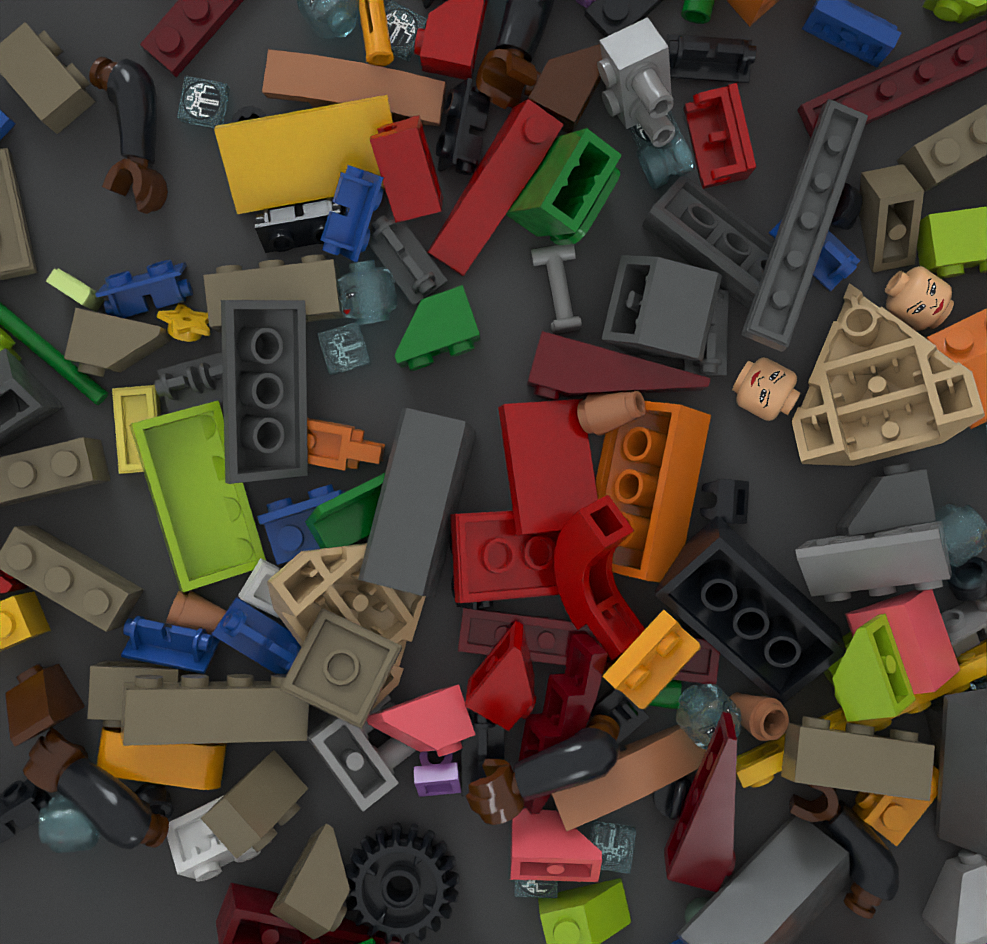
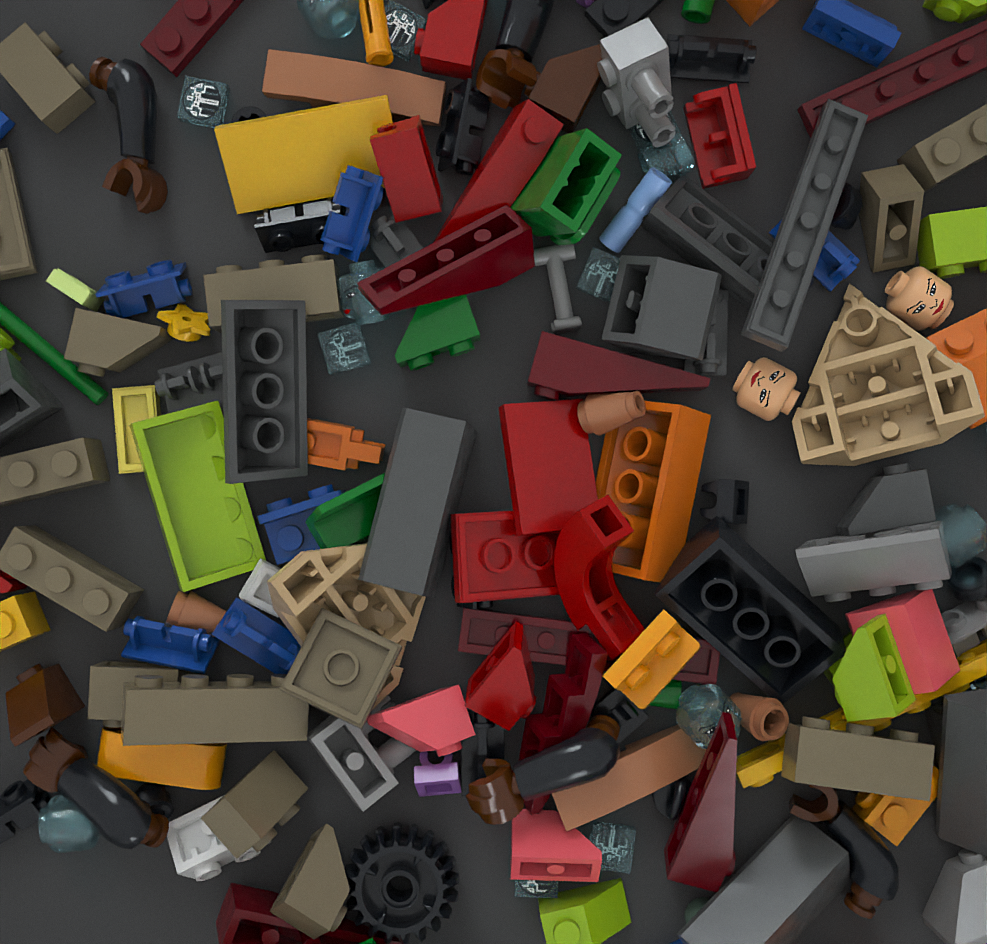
none -> dark red slope [357,205,535,315]
none -> clear light blue tile [576,247,620,303]
none -> light blue piece [599,167,672,253]

